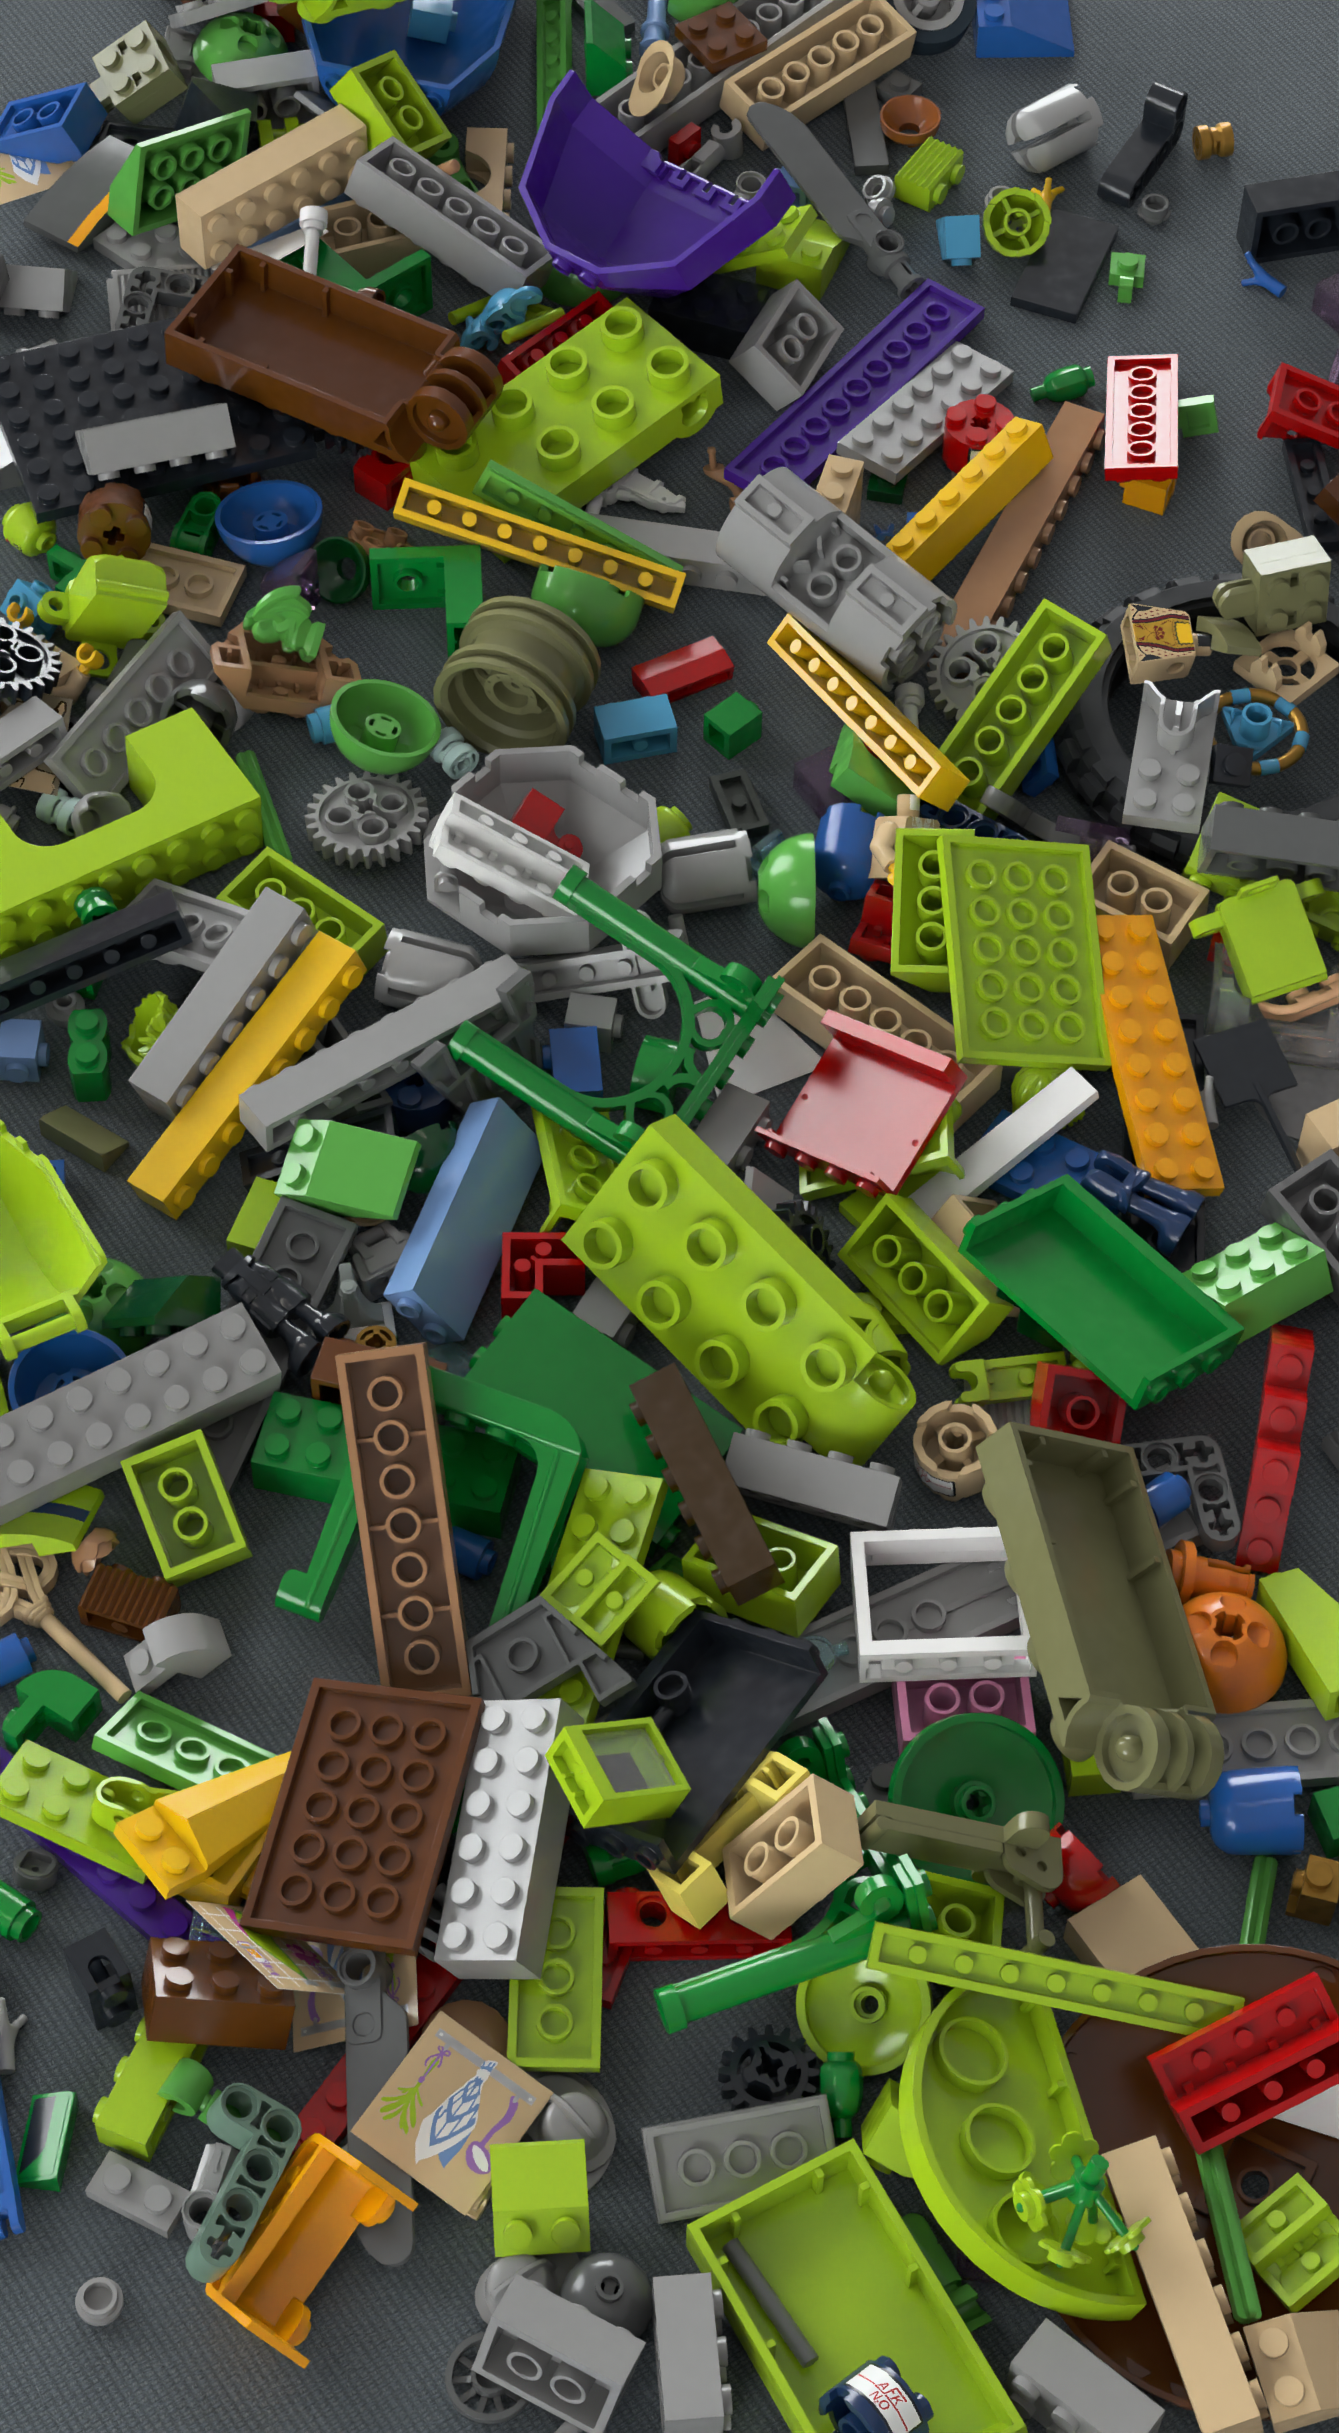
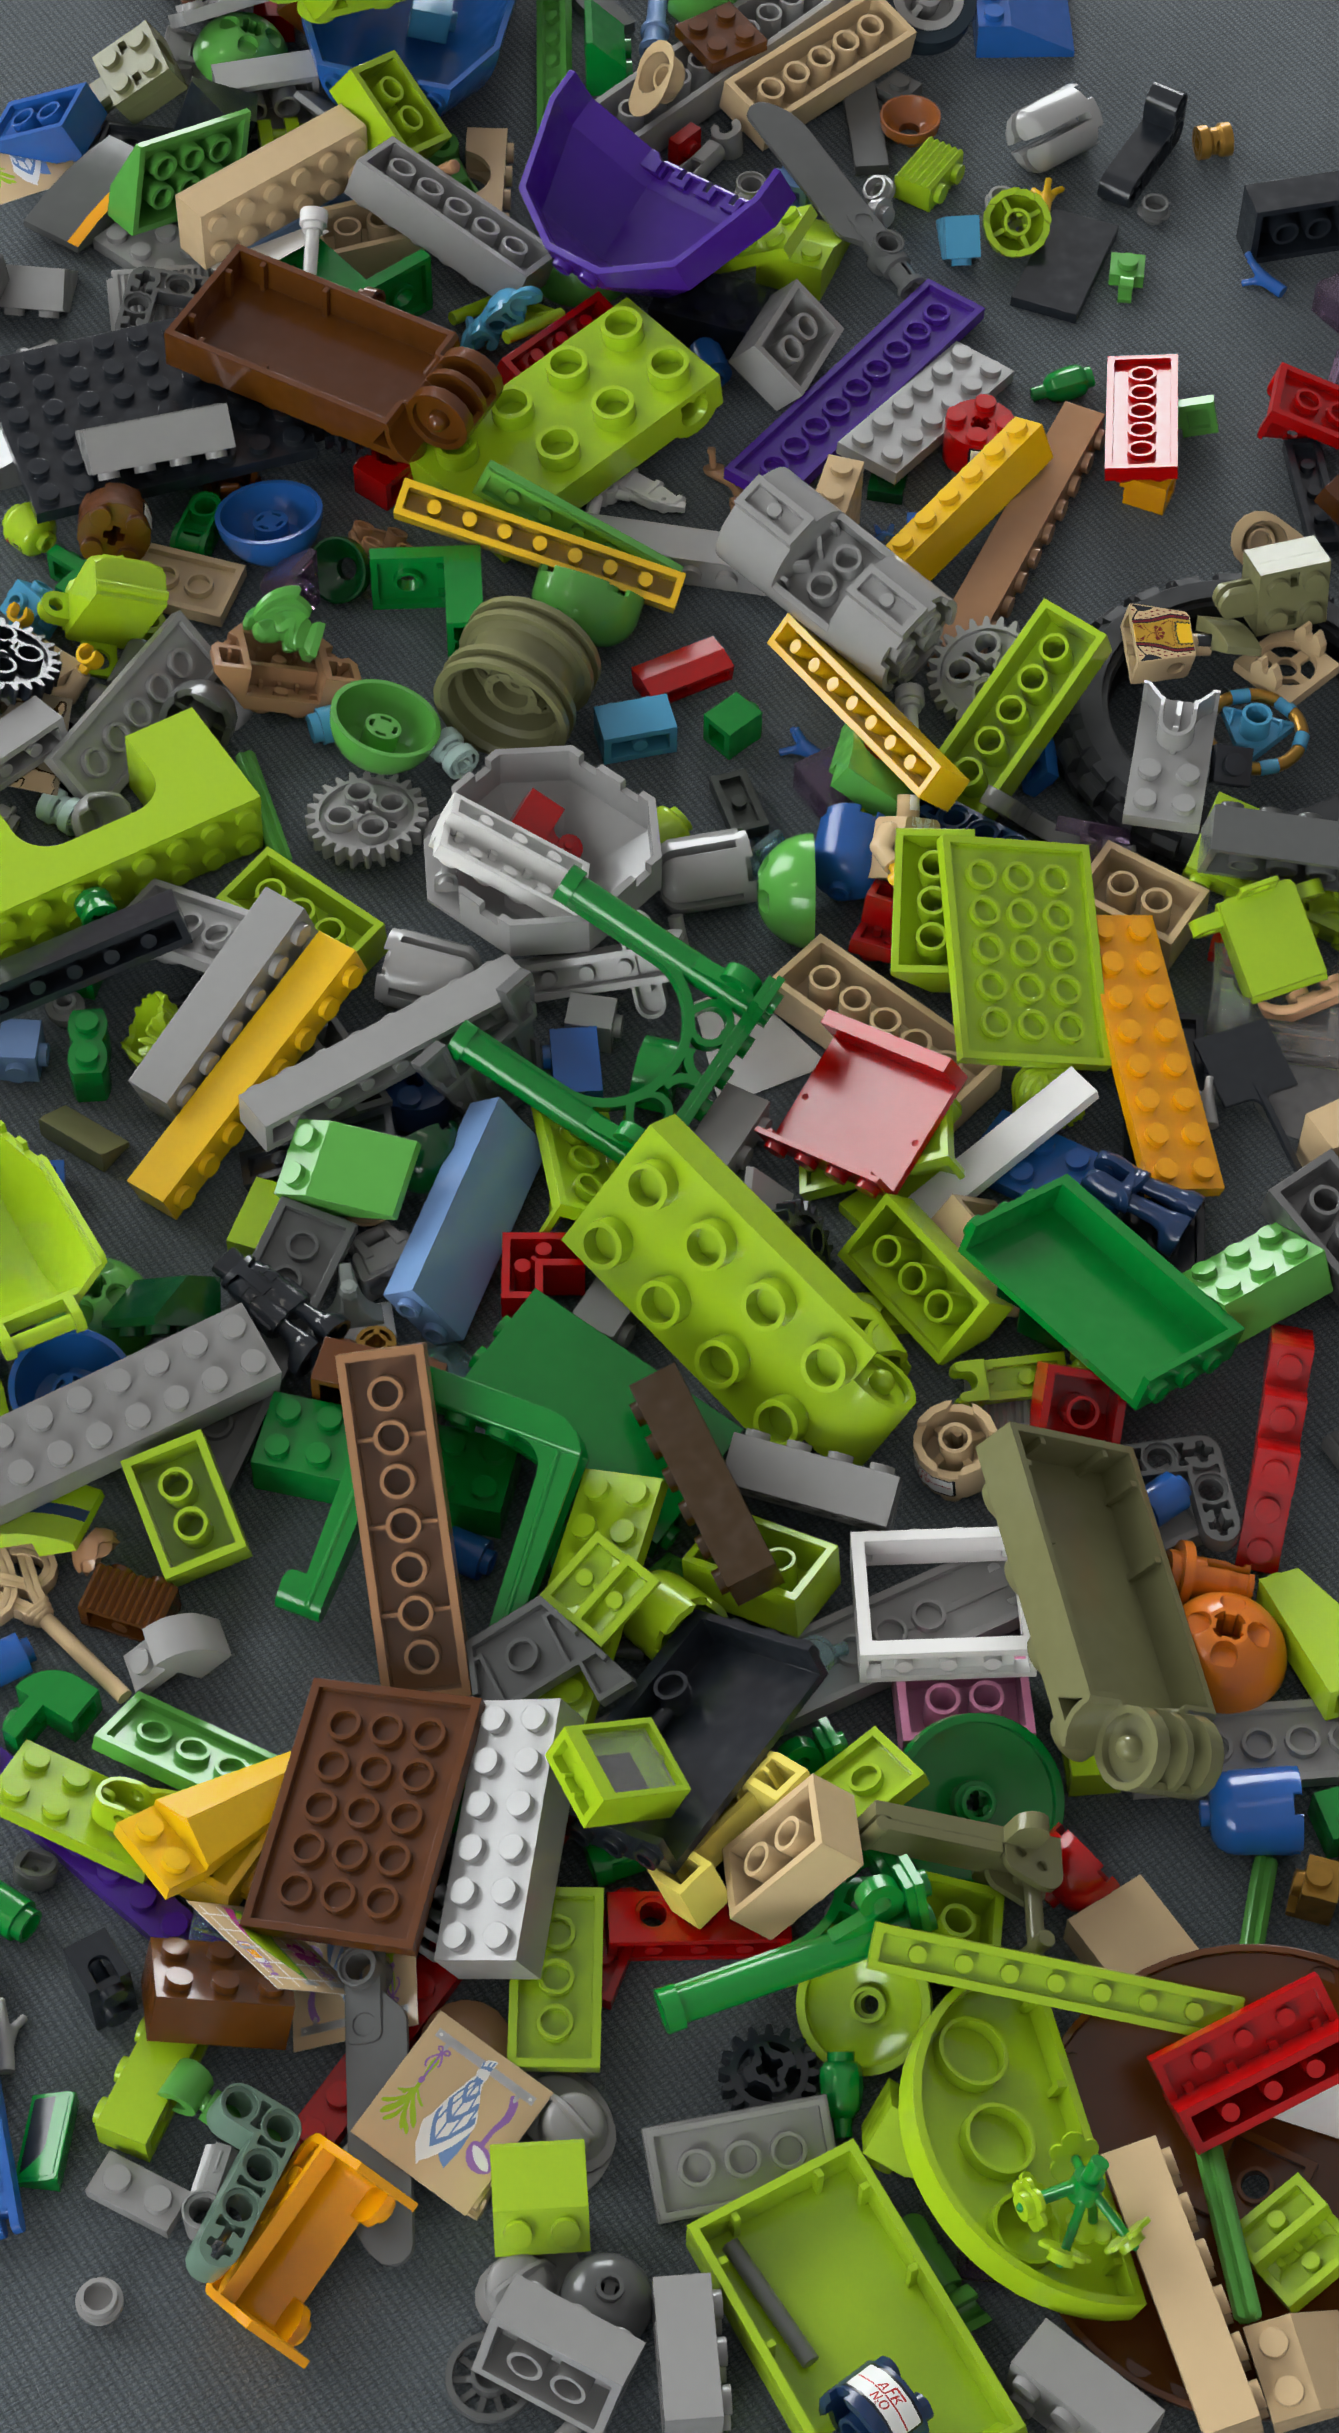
none -> blue brick [689,337,732,387]
none -> blue bar [779,727,832,770]
none -> lime plate [814,1726,930,1818]

